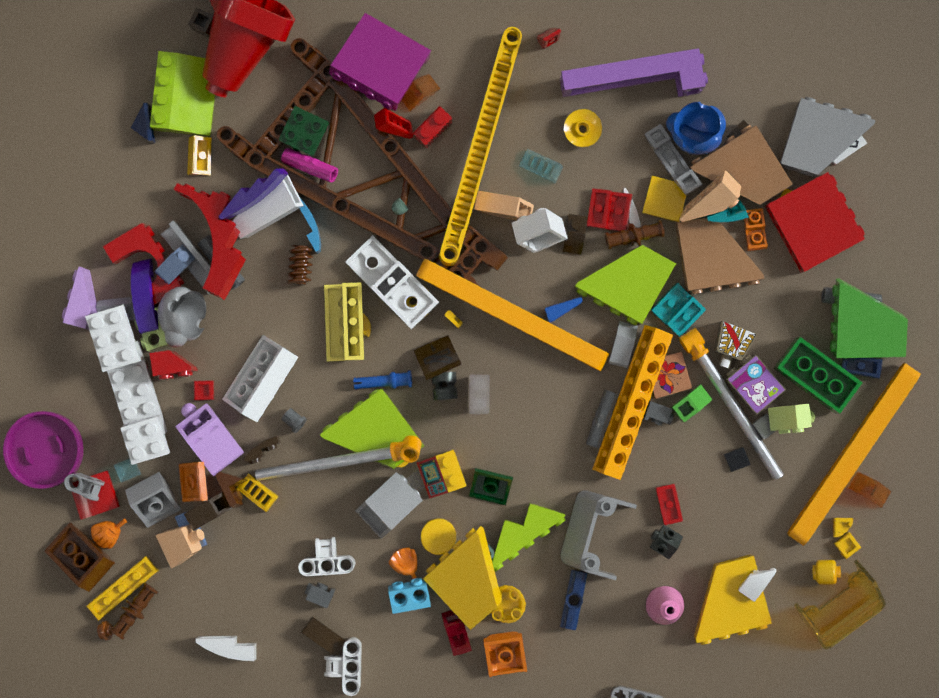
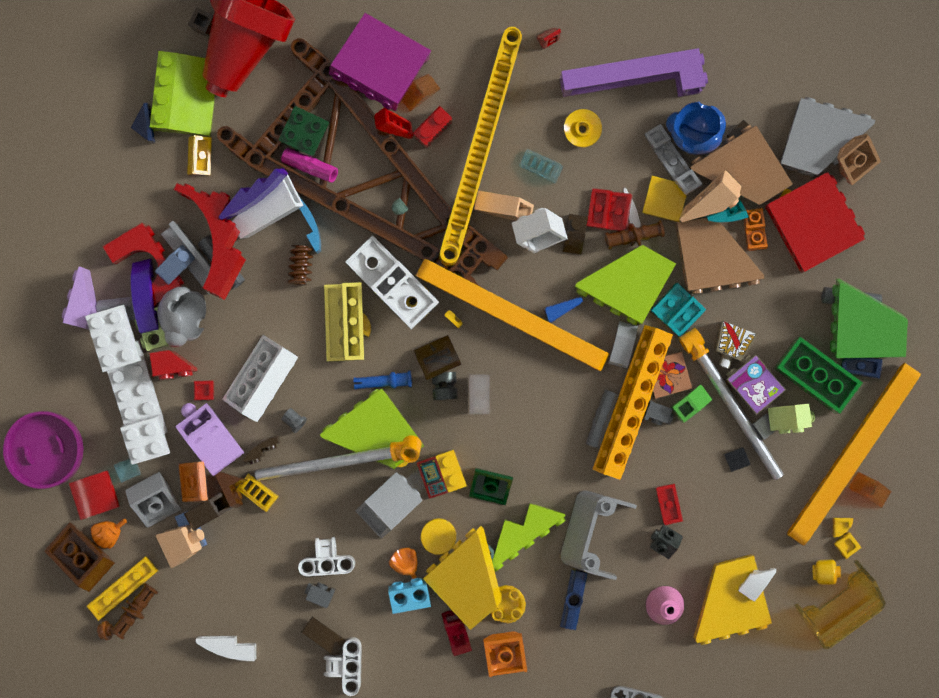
light grey piece [64,473,105,501] -> none
none -> medium nougat slope [837,134,881,185]

